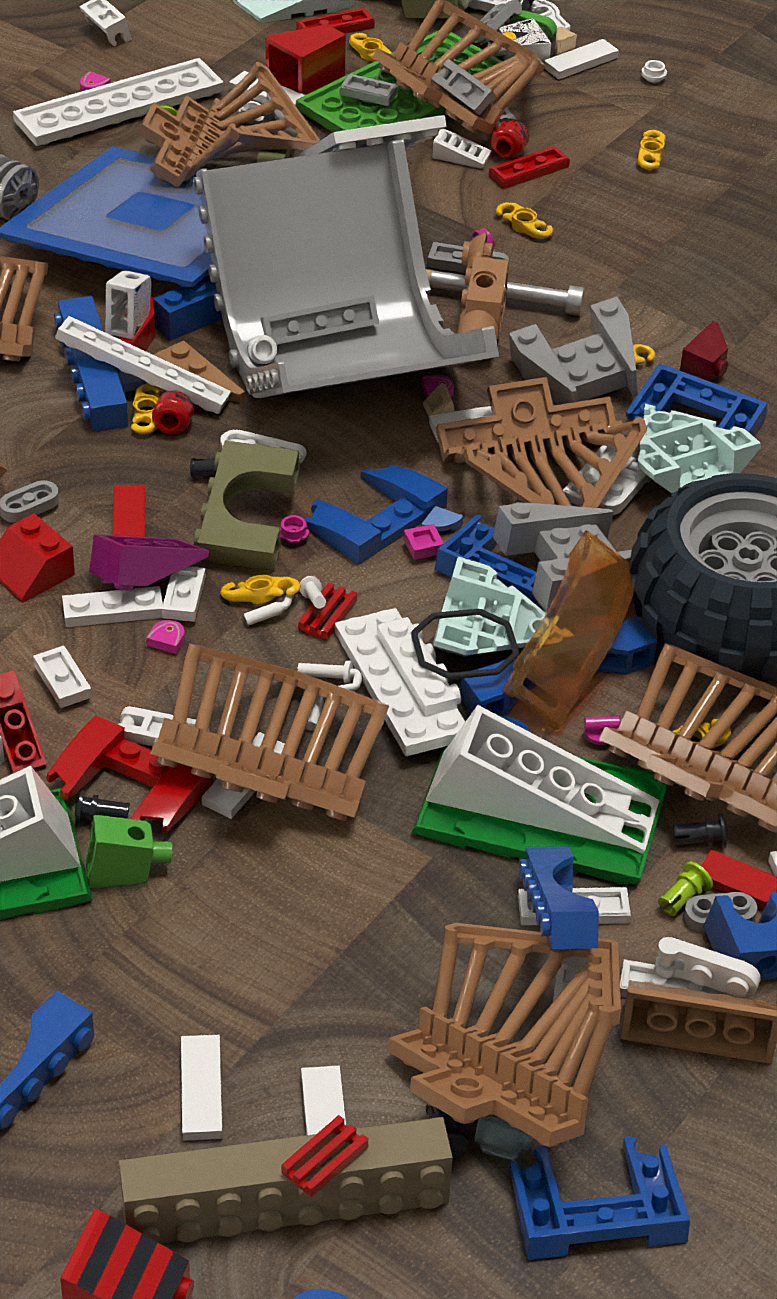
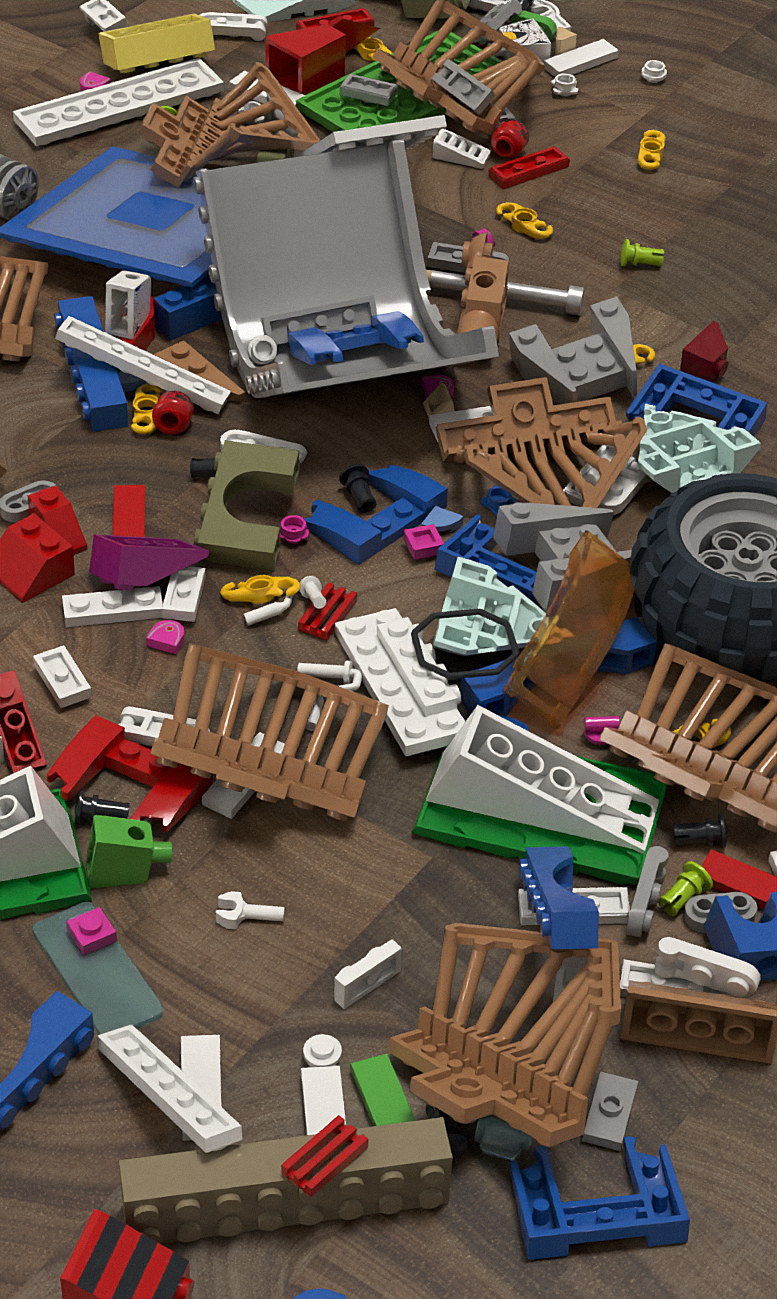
none -> red slope [27,485,88,555]
none -> clear light blue piece [32,902,163,1035]
none -> dark pink plate [66,907,117,956]
none -> white plate [97,1024,242,1153]
none -> light yellow brick [98,14,215,73]
none -> white plate [200,12,267,41]
none -> white bar [216,891,285,929]
none -> blue wedge [288,311,424,365]
none -> white plate [303,1034,342,1067]
none -> red slope [328,14,380,53]
none -> white plate [334,939,402,1009]
none -> black pin [339,464,377,513]
none -> bright green tile [350,1054,416,1126]
none -> blue plate [480,486,518,515]
none -> white plate [551,73,578,96]
none -> light grey plate [582,1072,638,1151]
none -> lime pin [620,239,664,267]
none -> light grey plate [626,846,669,938]

